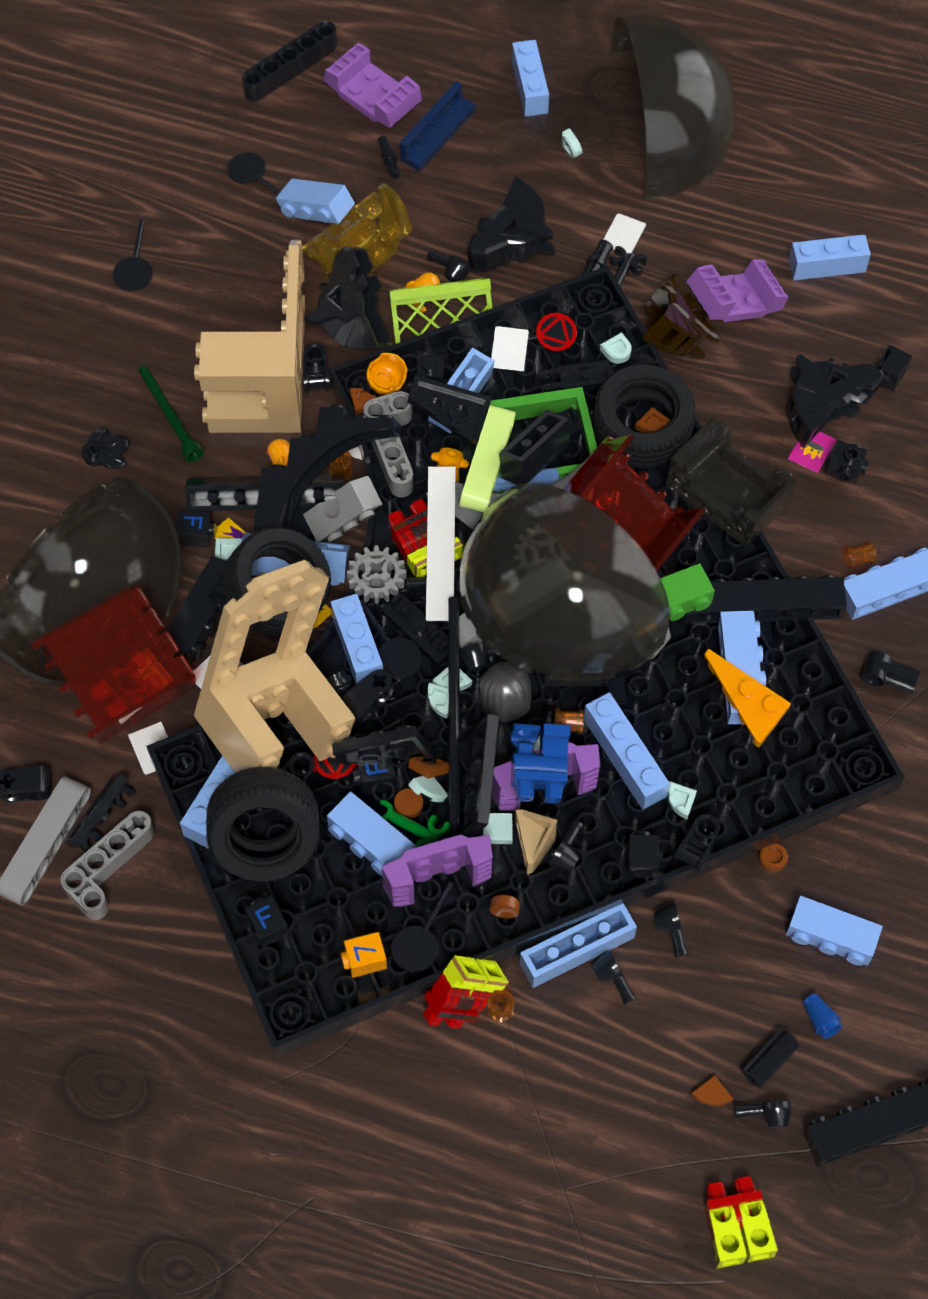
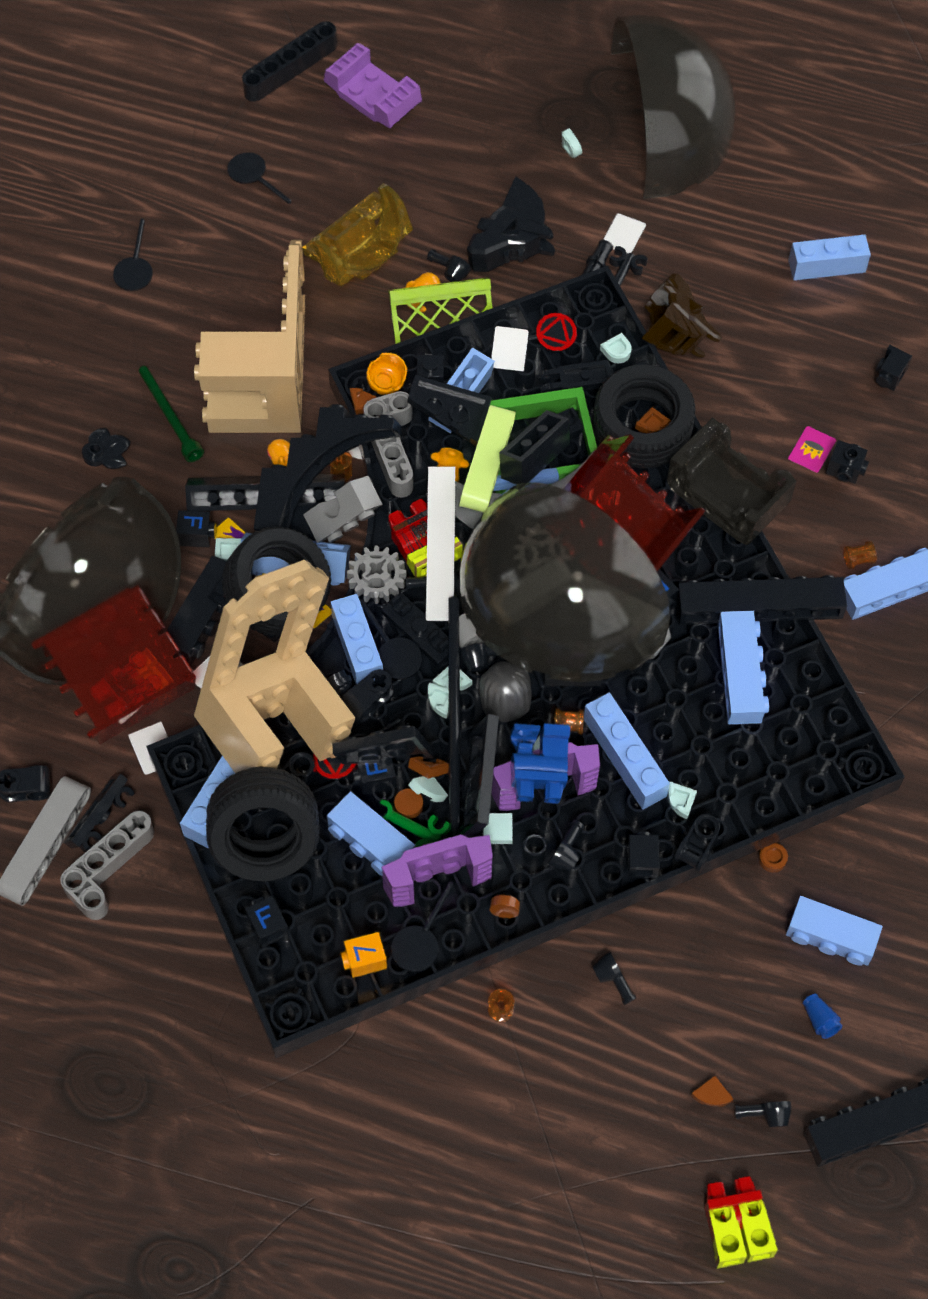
light blue brick [275,179,355,224] -> none
black piece [303,343,330,394] -> none
black animal [305,246,393,350] -> none
black bar [378,136,400,179] -> none
dark blue fence [400,81,476,172] -> none
hips [423,956,509,1029] -> none
light blue brick [512,40,549,117] -> none
tan slope [515,809,557,874] -> none
light blue brick [519,904,637,988] -> none
bright green brick [647,564,715,621] -> none
black bar [654,903,689,958] -> none
medium lavender plate [686,259,788,322] -> none
light orange wing [704,649,791,748] -> none
black axle [741,1029,800,1089] -> none
black animal [788,354,885,449] -> none
black piece [861,651,920,694] -> none

